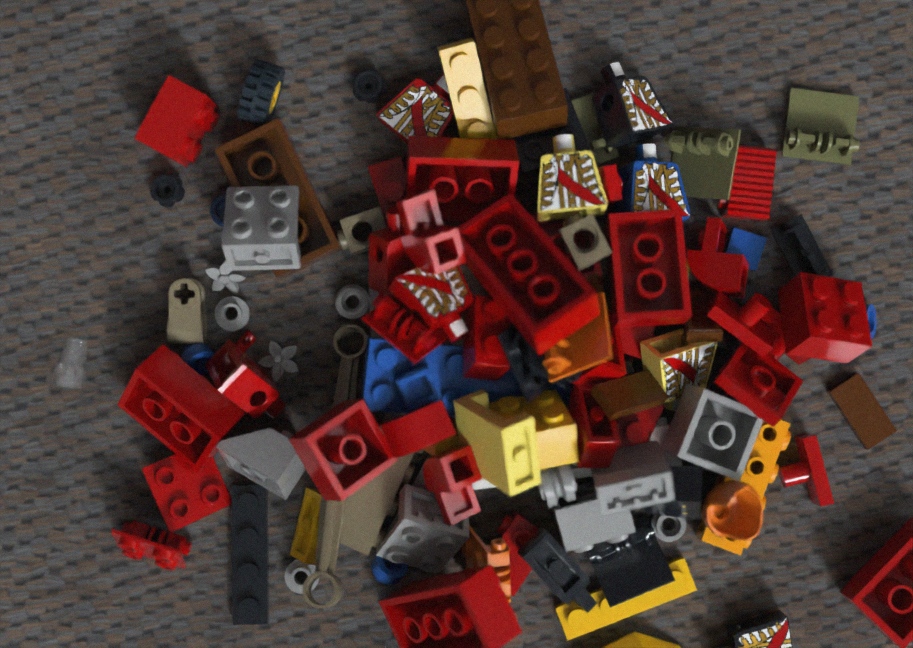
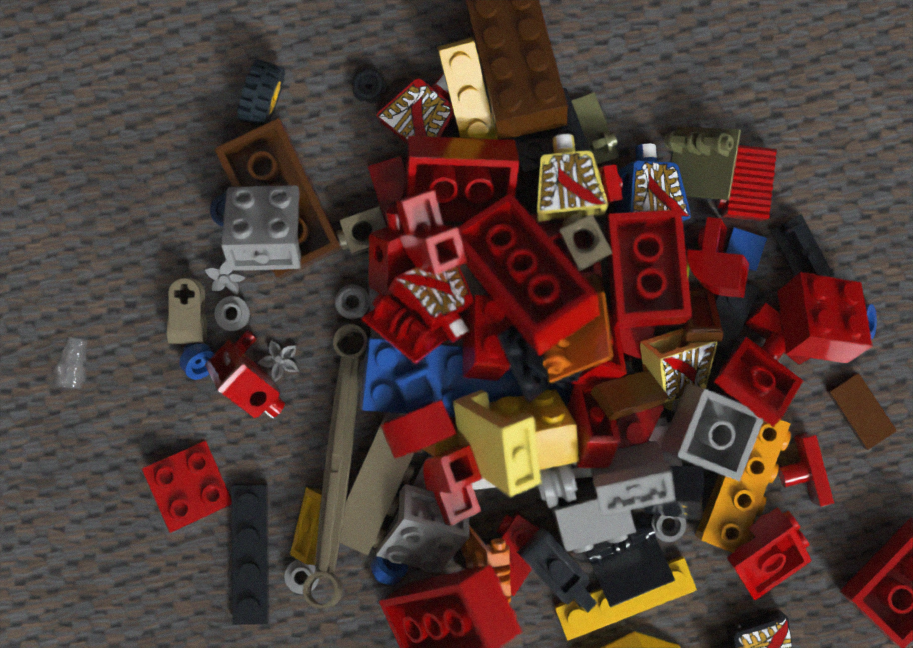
red hinge [111,520,192,571] -> none
red brick [117,344,245,472] -> none
red brick [134,75,220,168] -> none
black plate [150,173,185,207] -> none
light grey slope [216,428,306,500] -> none
red brick [288,398,398,501] -> none
torso [592,62,673,148] -> none
orange hair [701,480,763,541] -> none
red tile [707,291,775,358] -> none
olive hinge [782,88,860,165] -> none
none -> red plate [727,507,812,601]

